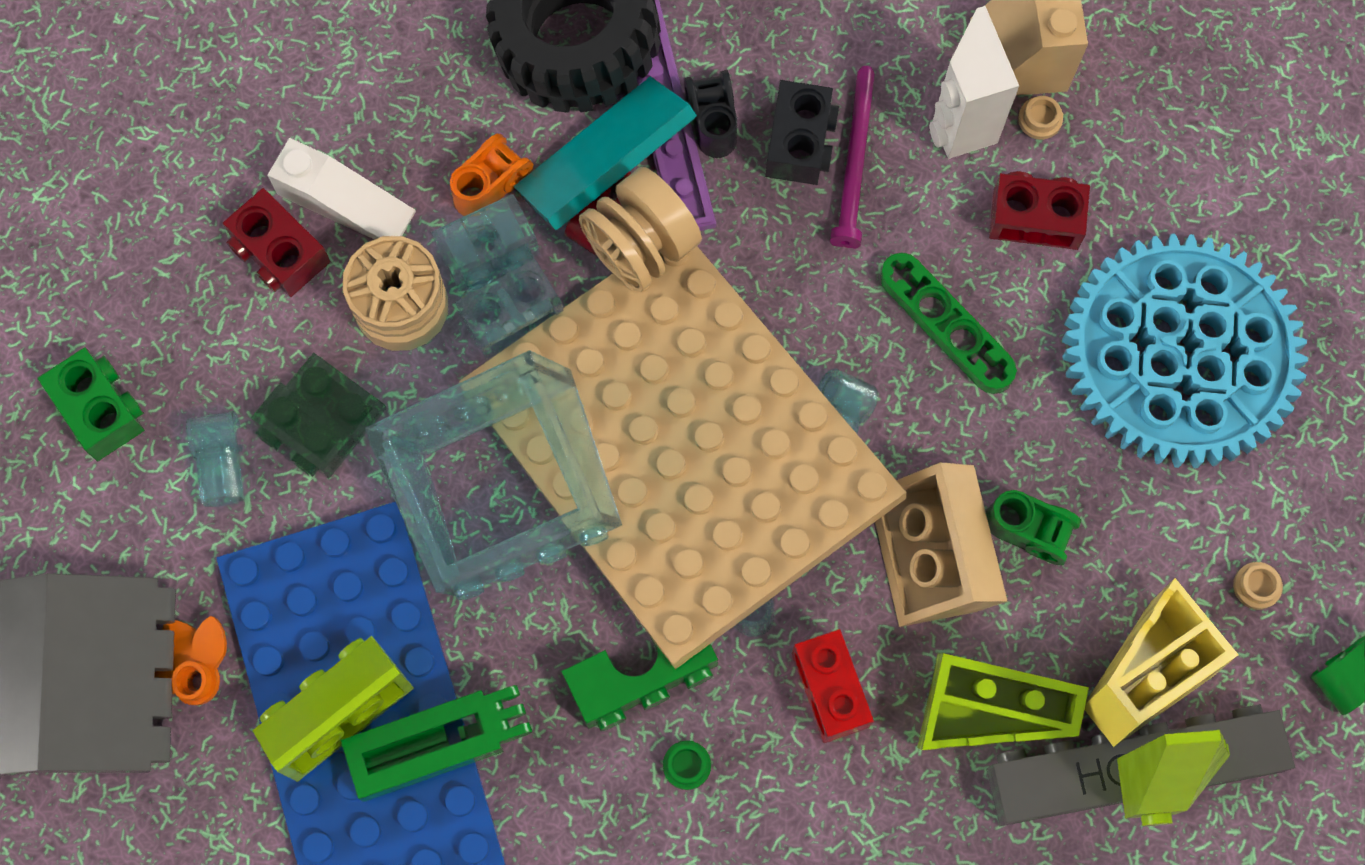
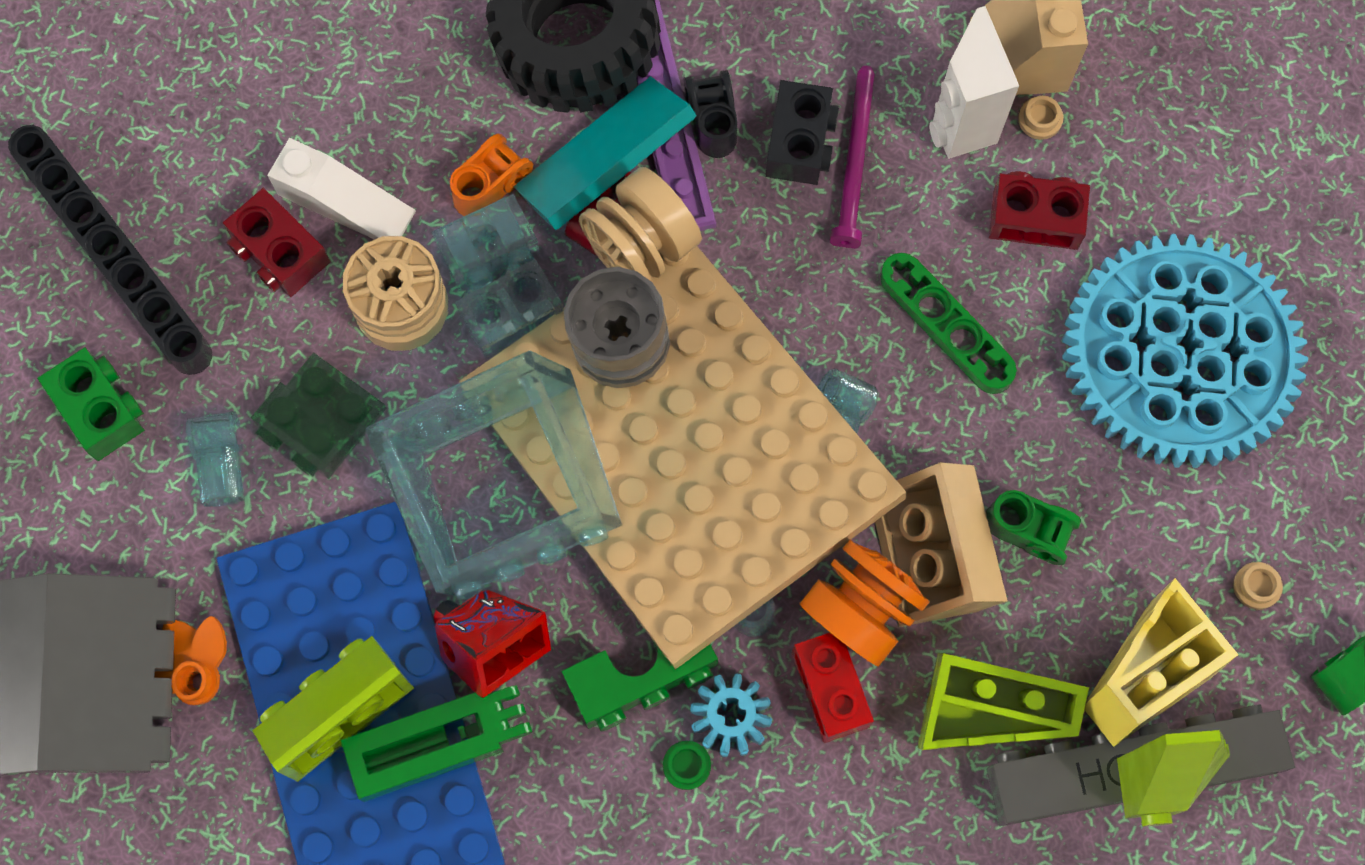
none -> black beam [8,125,212,375]
none -> red torso [434,590,551,698]
none -> flat silver wheel [564,267,670,388]
none -> medium azure gear [690,674,772,757]
none -> orange wheel [799,539,930,667]

